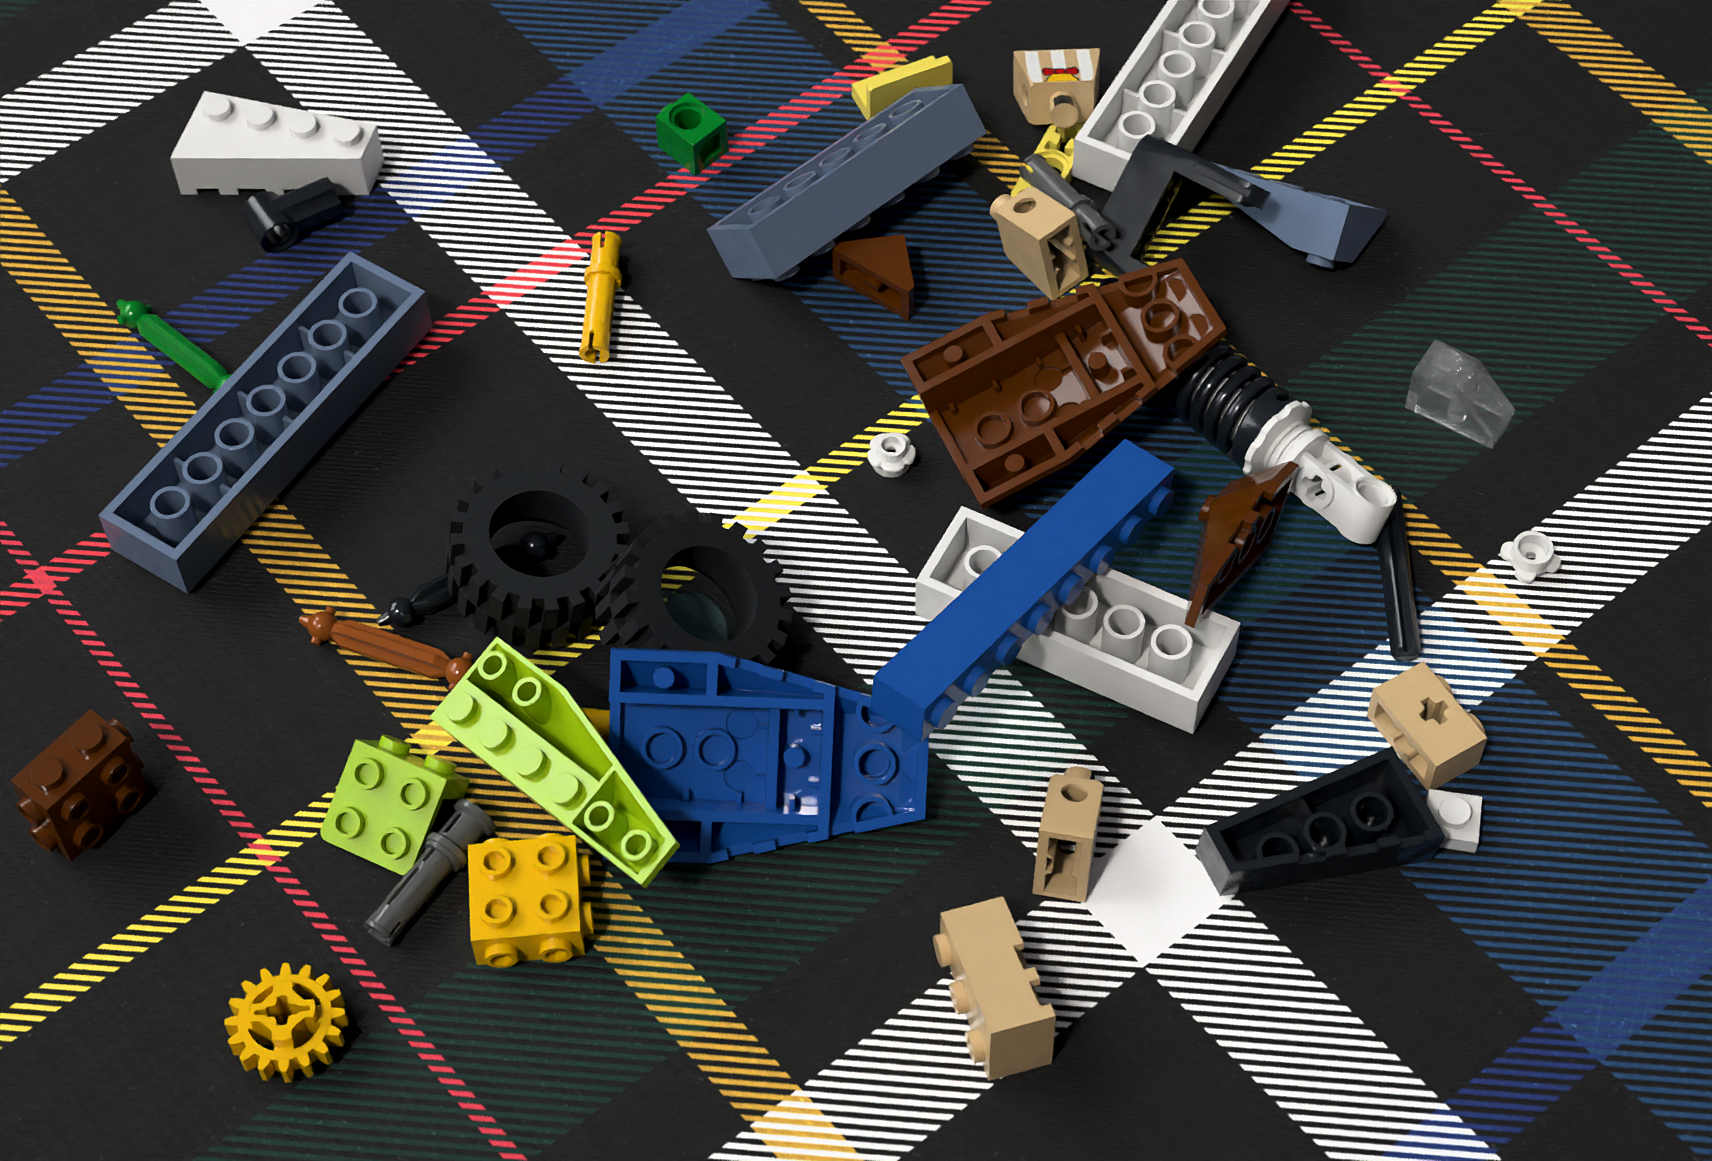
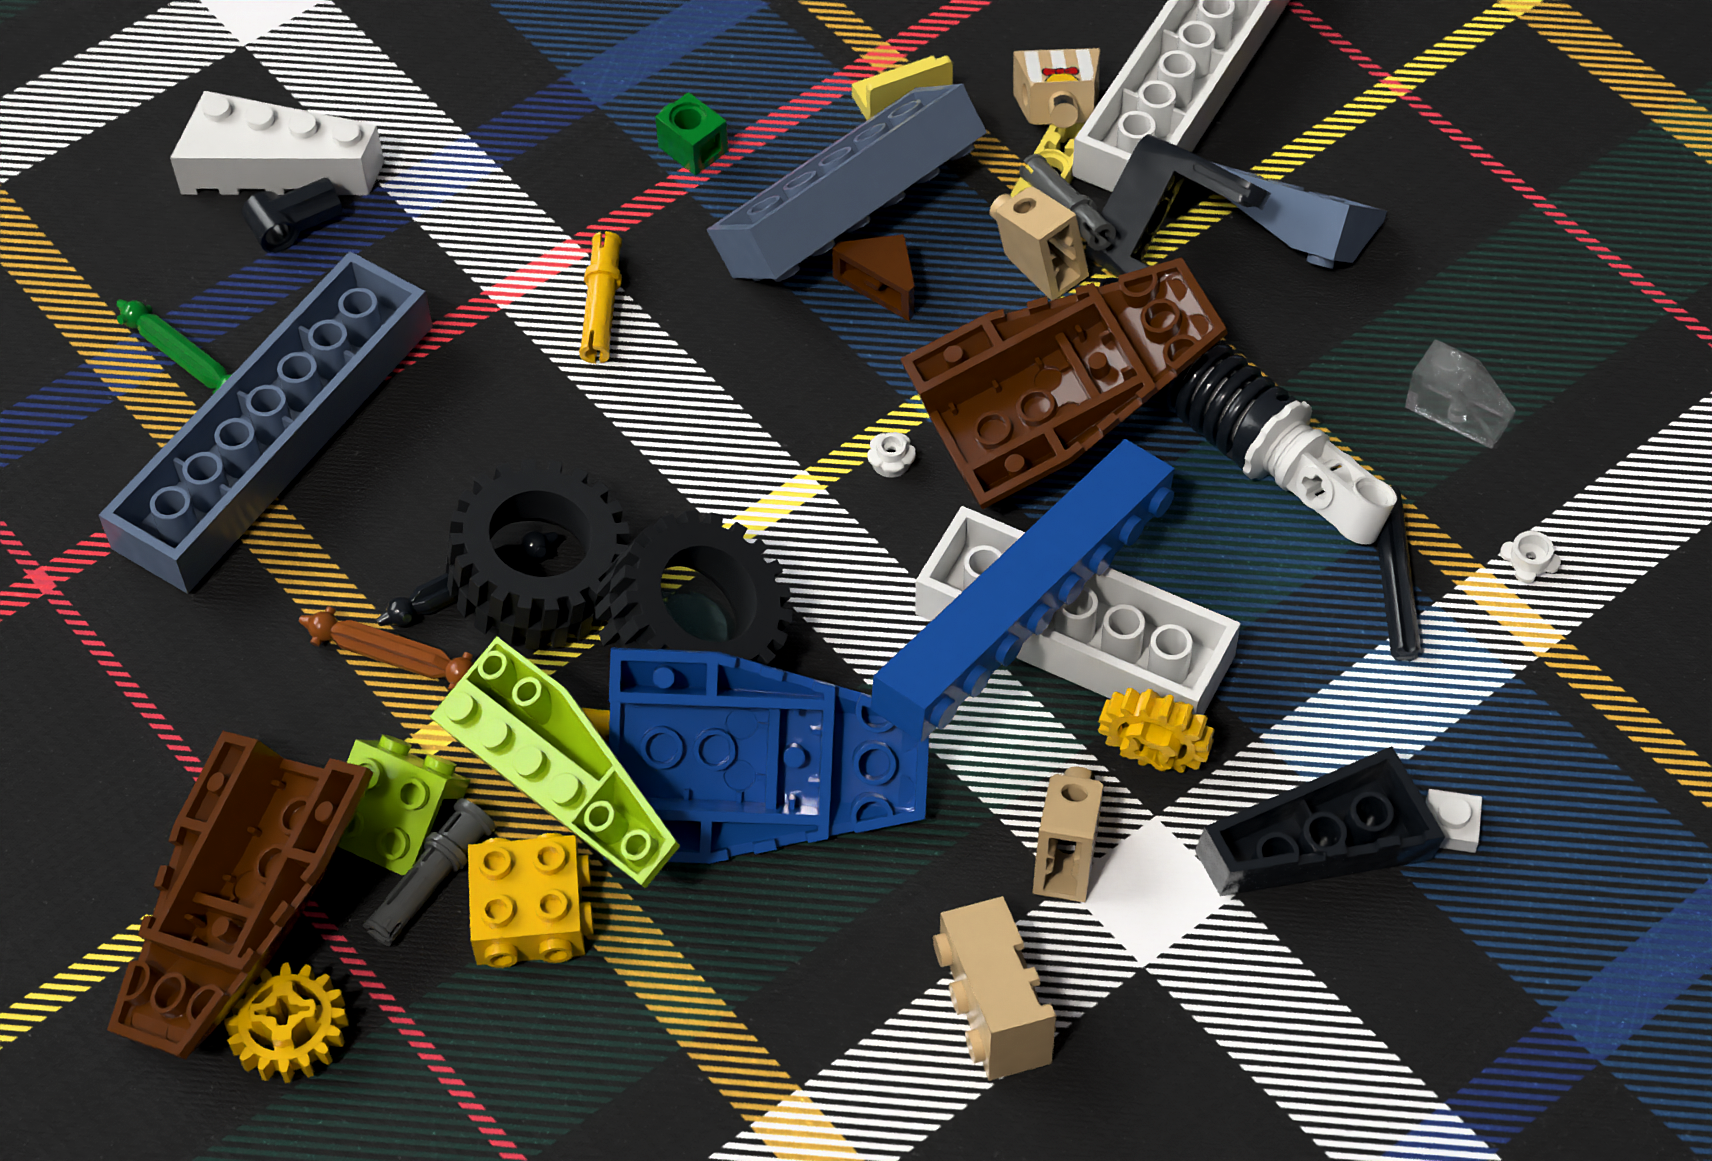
reddish brown brick [10,709,149,862] -> none
reddish brown wedge [1184,461,1299,628] -> none
tan brick [1366,661,1487,791] -> none
none -> reddish brown wedge [107,731,373,1060]
none -> yellow gear [1098,688,1214,773]

